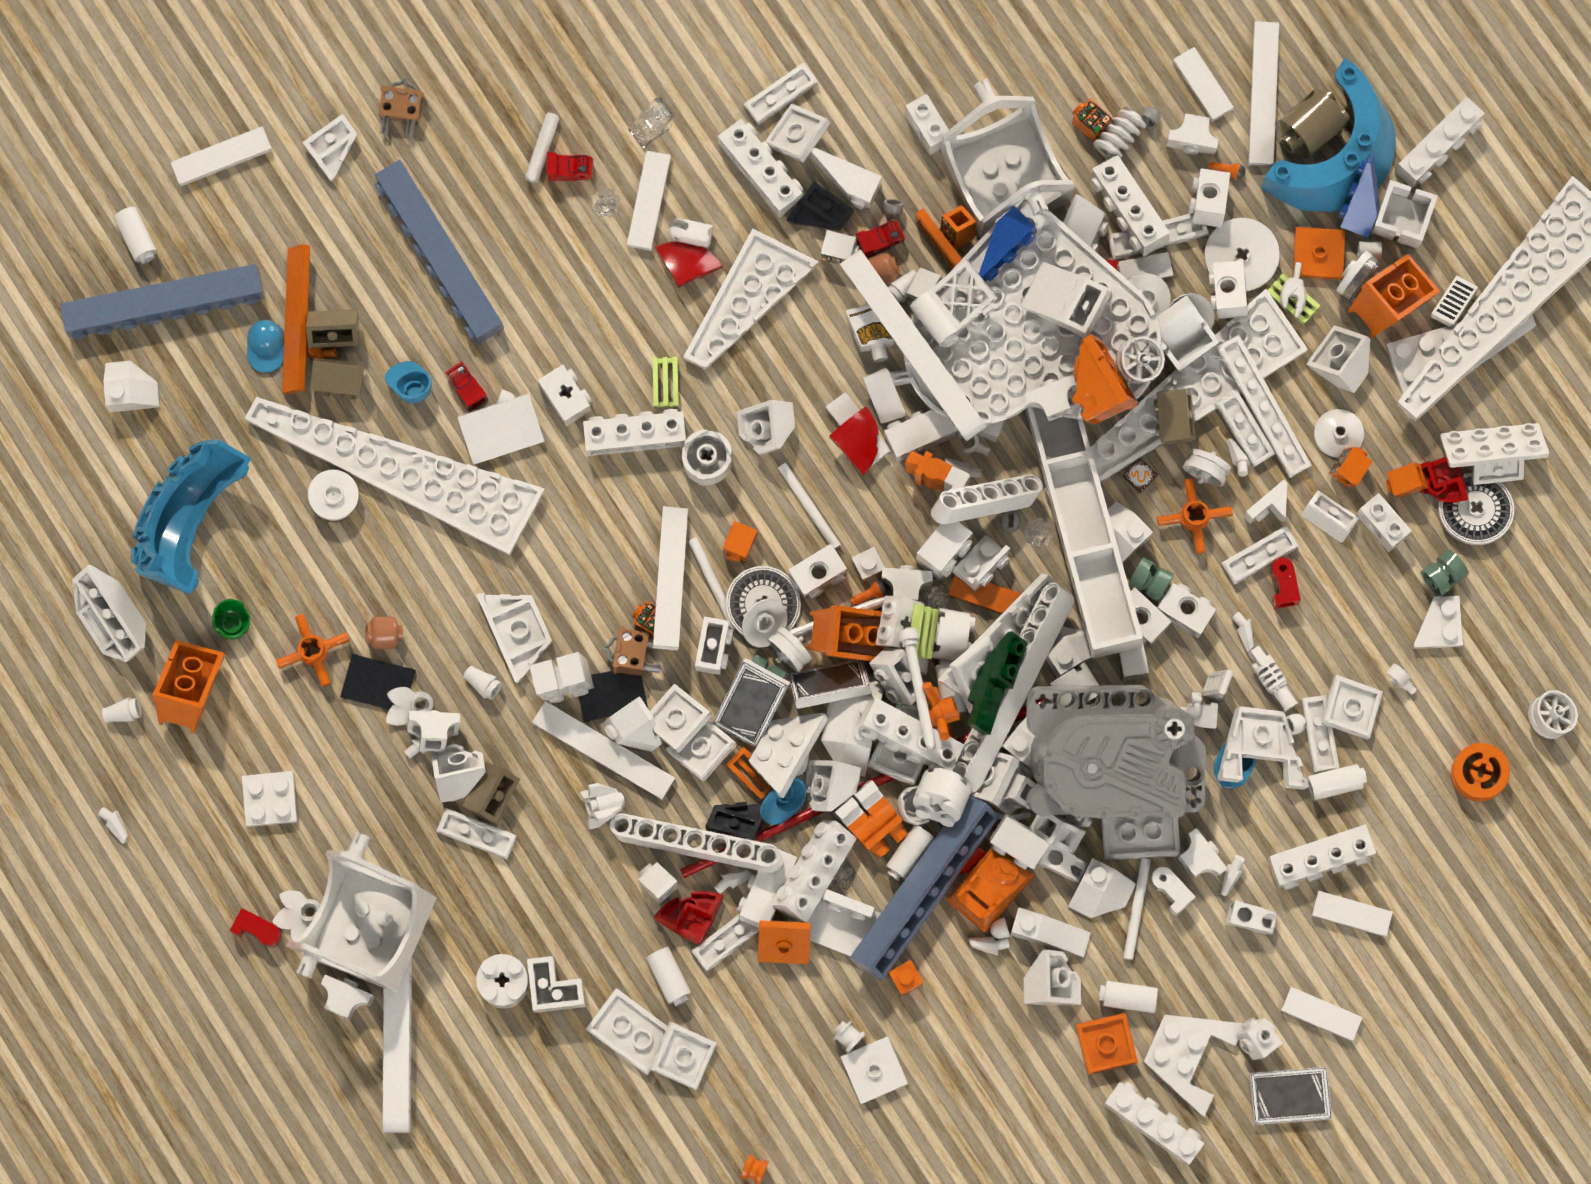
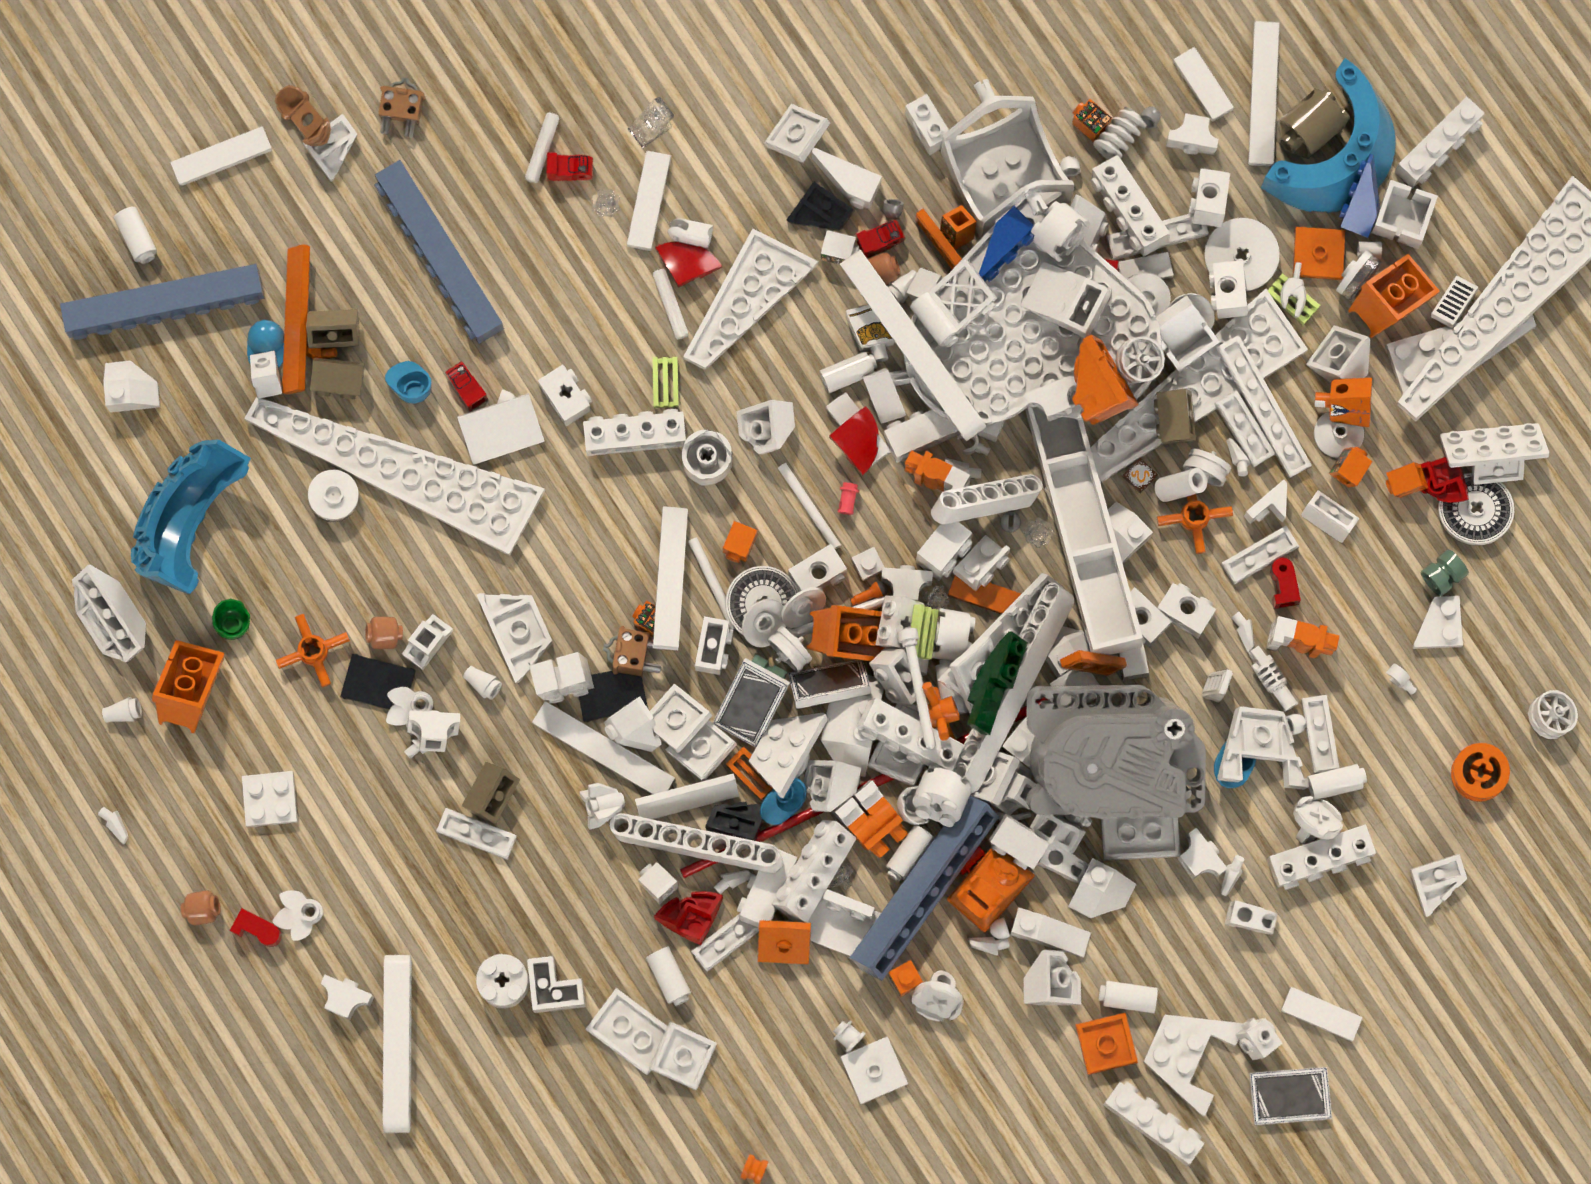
white piece [286,832,437,993] -> none
white slope [431,744,486,803] -> none
white brick [718,119,803,218] -> none
white tile [744,62,818,125] -> none
white bar [1123,858,1151,960] -> none
sand green wheel [1128,557,1174,602] -> none
white leg [1151,867,1195,917] -> none
white piece [1180,692,1218,729] -> none
orange piece [1207,162,1246,180] -> none
white tile [1311,891,1393,937] -> none
white plate [1321,675,1383,740] -> none
white brick [1356,493,1412,553] -> none
none -> nougat head [180,890,221,926]
none -> white brick [250,350,282,399]
none -> medium nougat piece [275,85,331,146]
none -> white brick [402,614,453,670]
none -> white tile [635,773,739,819]
none -> white axle [653,269,688,339]
none -> white dish [781,588,826,628]
none -> white brick [819,351,878,393]
none -> coral pin [837,482,859,515]
none -> white tile [911,971,964,1021]
none -> white brick [1031,201,1090,261]
none -> white hinge [1060,156,1081,177]
none -> orange tile [1060,650,1127,676]
none -> white brick [1155,468,1207,502]
none -> orange hips [1266,616,1340,658]
none -> white tile [1293,796,1343,845]
none -> orange torso [1315,378,1372,427]
none -> white wing [1409,854,1467,917]

